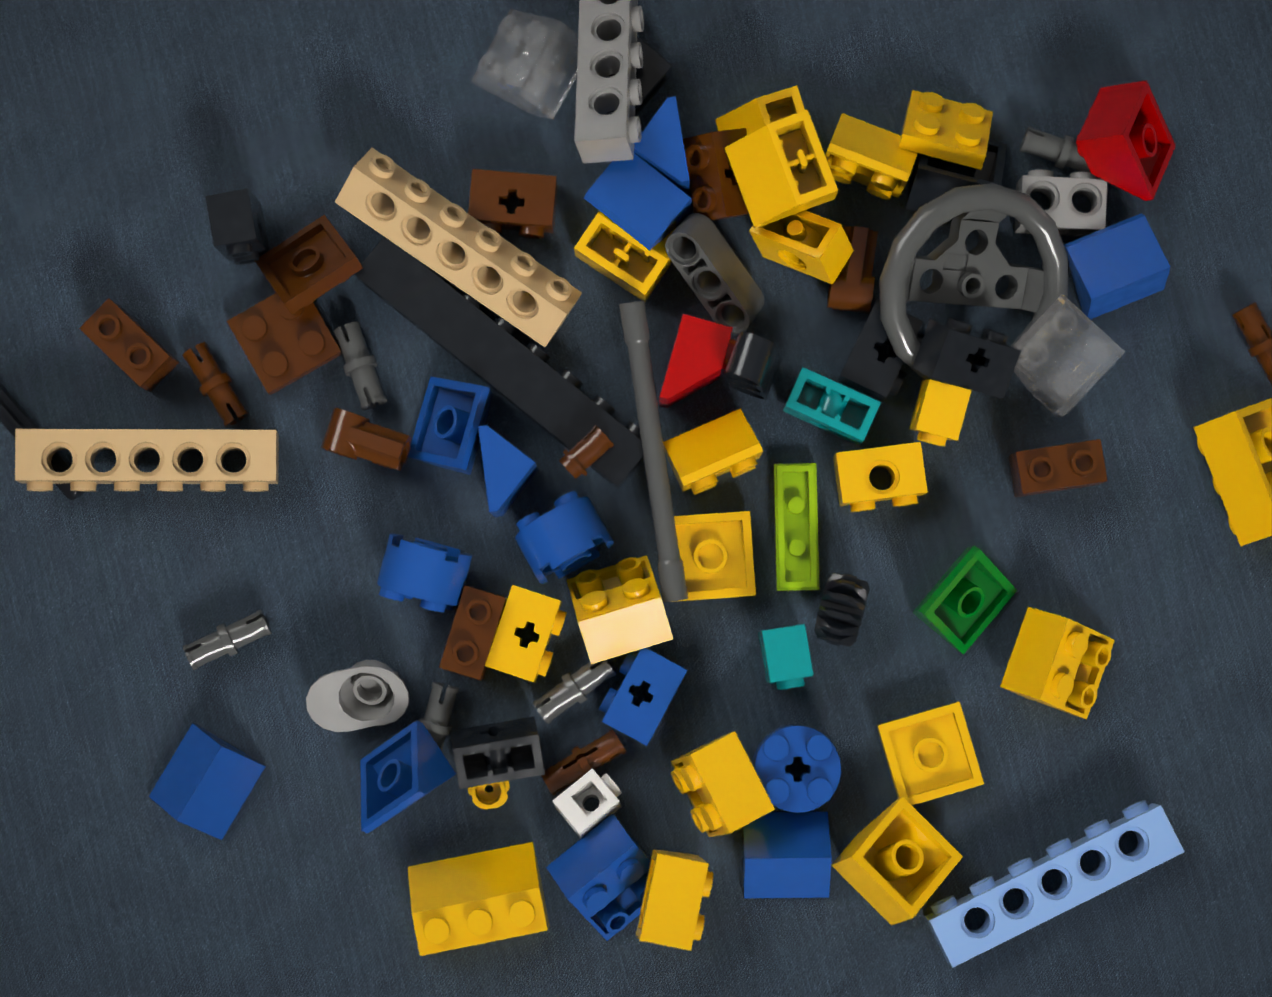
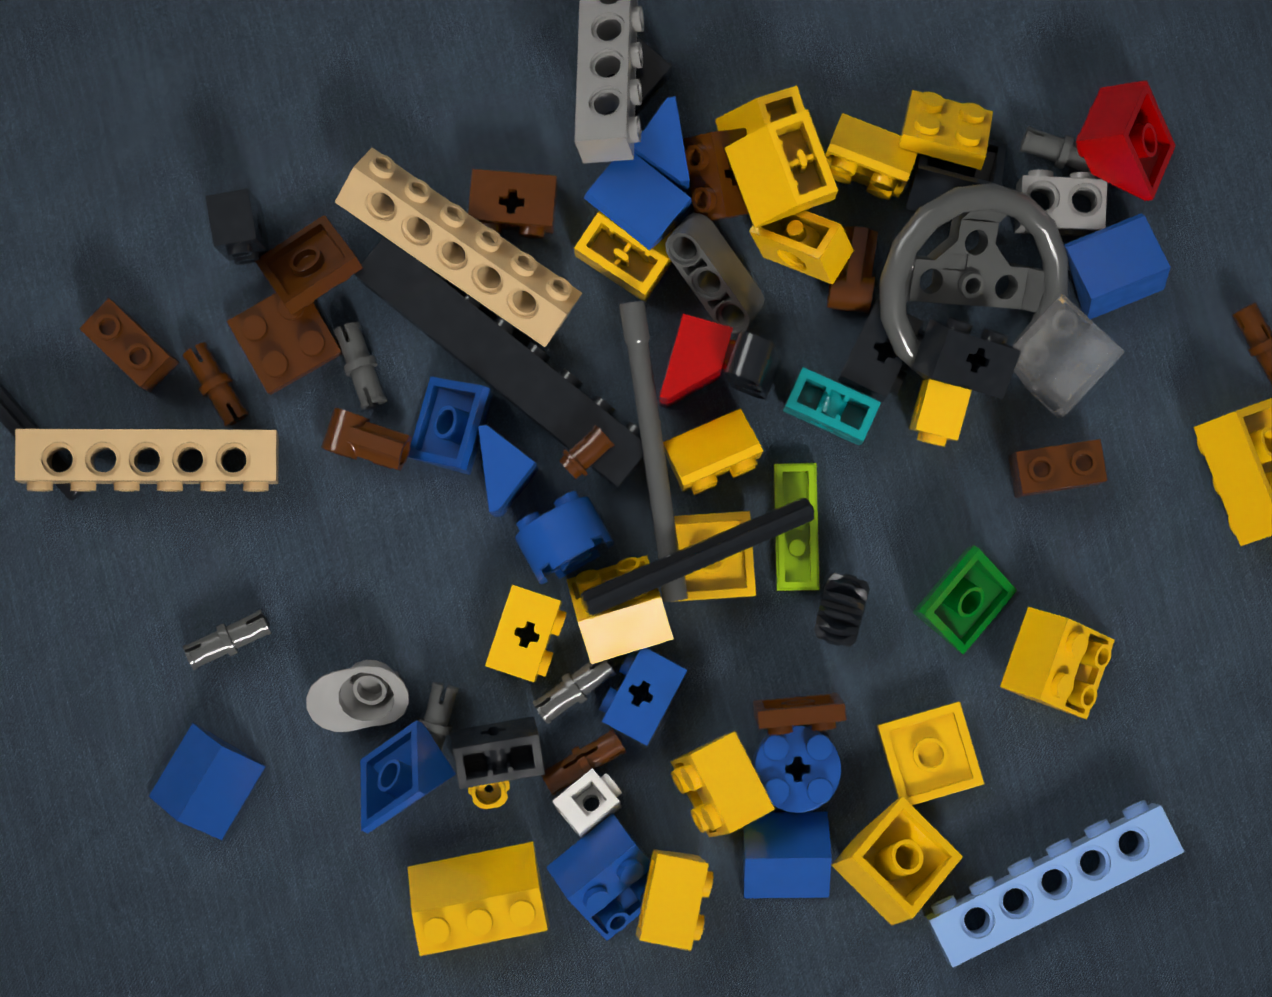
blue brick [377,533,473,613] -> none
reddish brown brick [439,585,507,680] -> none
clear slope [471,9,578,120] -> none
teal brick [758,624,814,690] -> none
yellow brick [833,442,928,512] -> none
none -> black axle [581,498,814,615]
none -> reddish brown plate [753,693,846,735]

